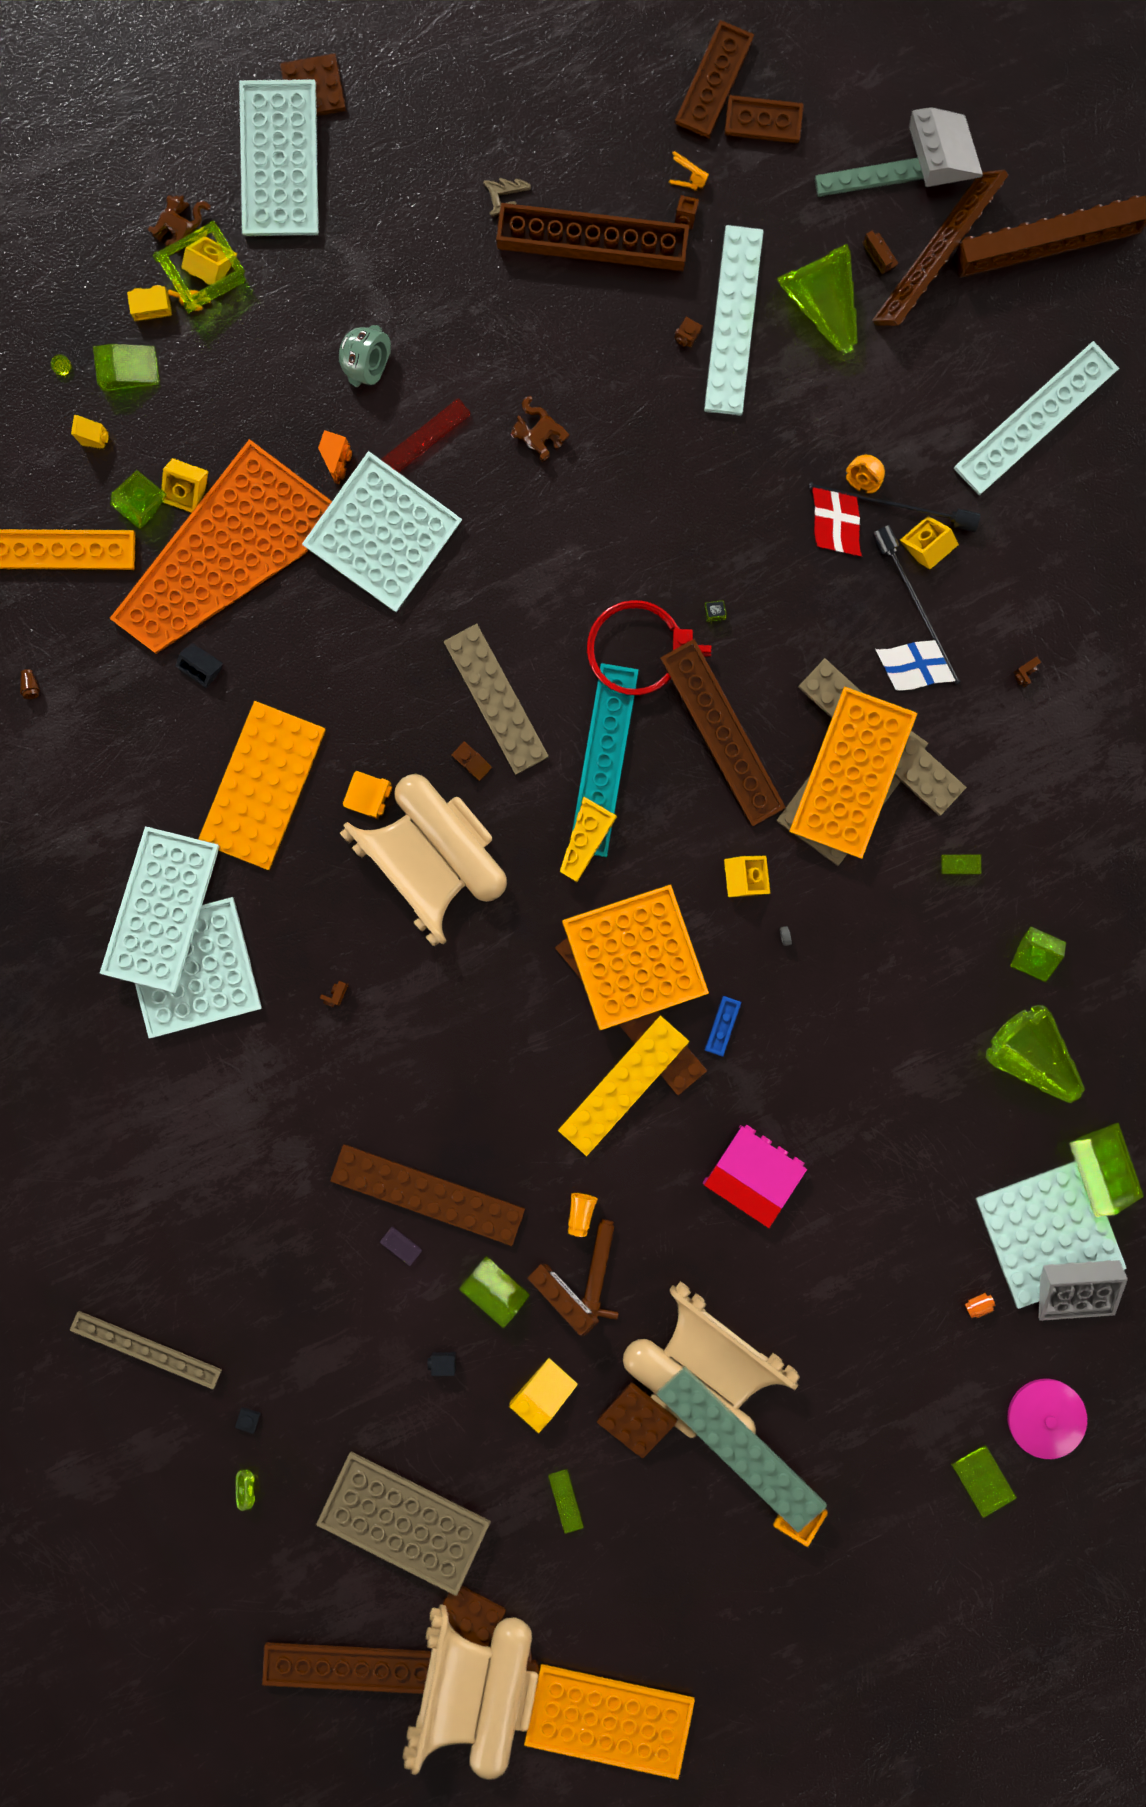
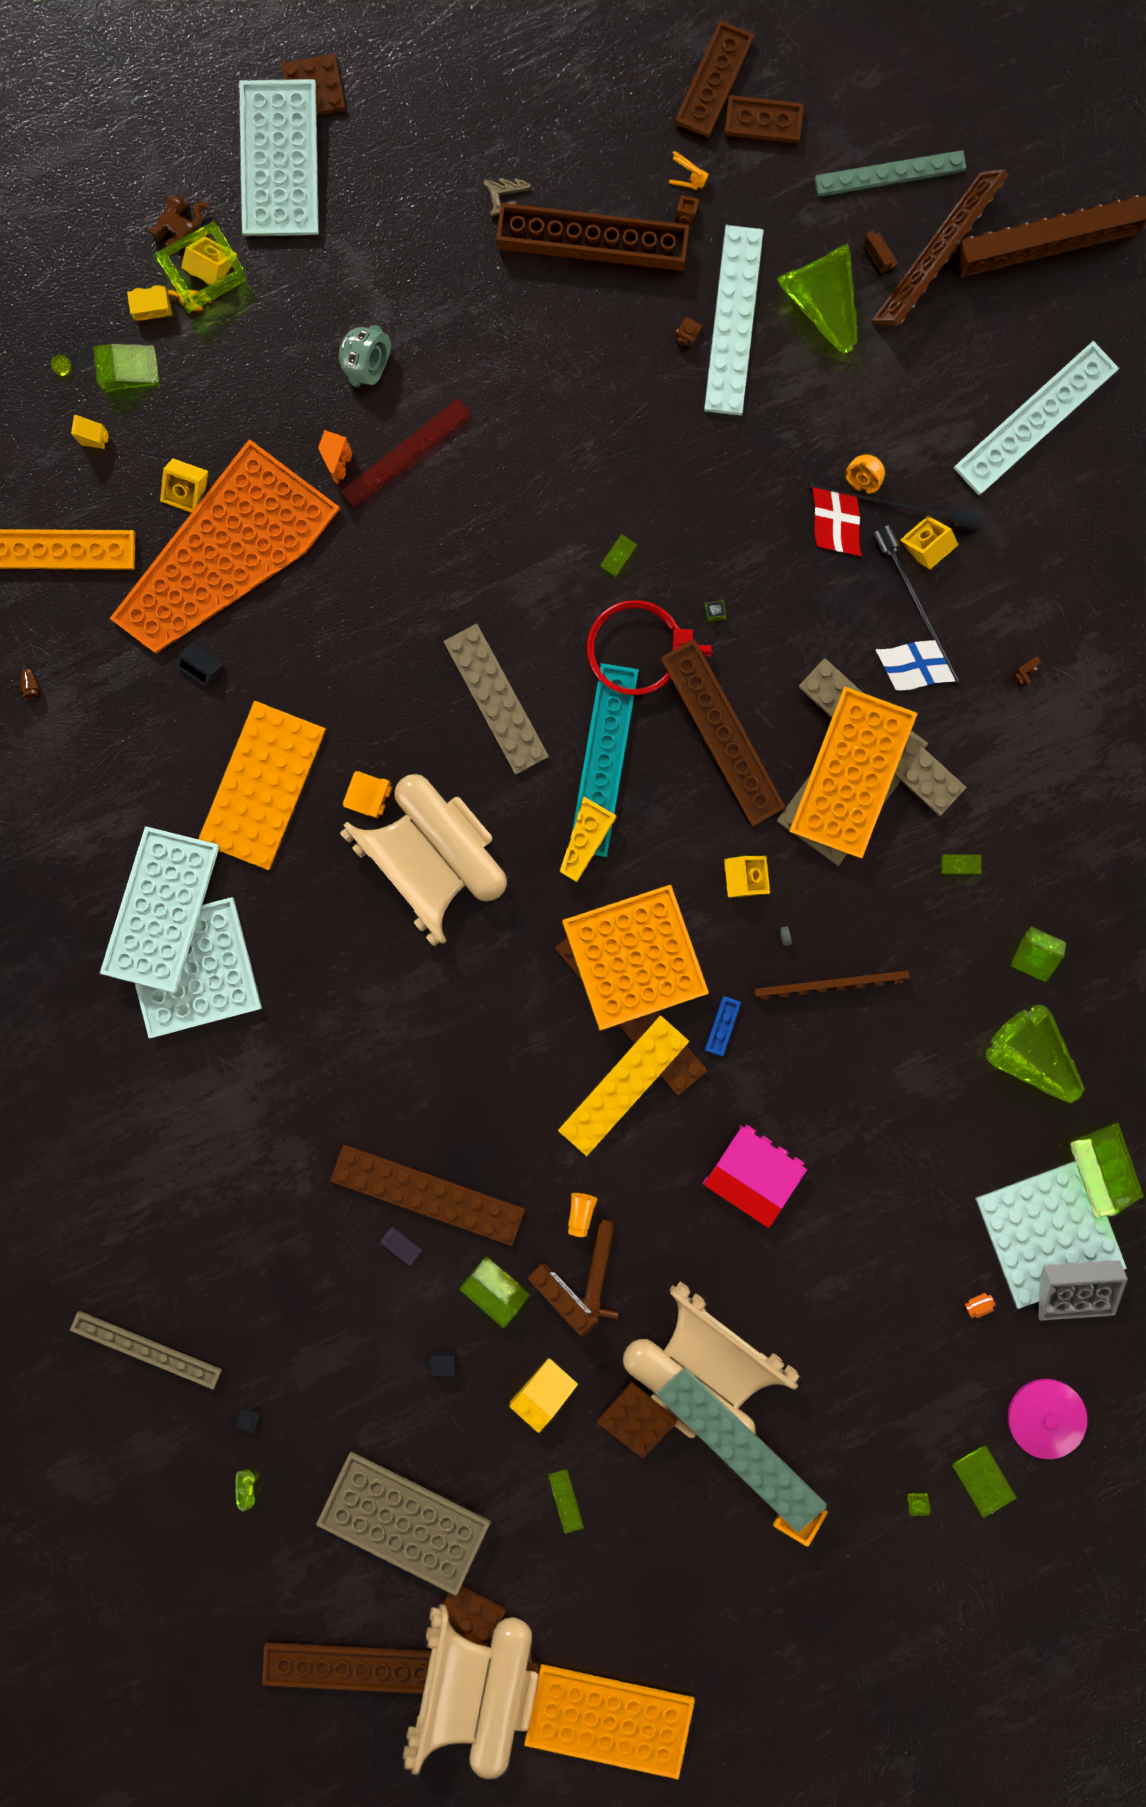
clear neon green slope [110,470,167,529] -> none
light aqua plate [302,451,462,612] -> none
reddish brown bracket [320,981,349,1007] -> none
reddish brown slope [451,741,492,782] -> none
reddish brown animal [511,396,569,462] -> none
light grey slope [909,107,983,187] -> none
none -> clear neon green plate [600,534,637,577]
none -> reddish brown plate [753,971,909,1000]
none -> clear neon green plate [907,1493,930,1516]

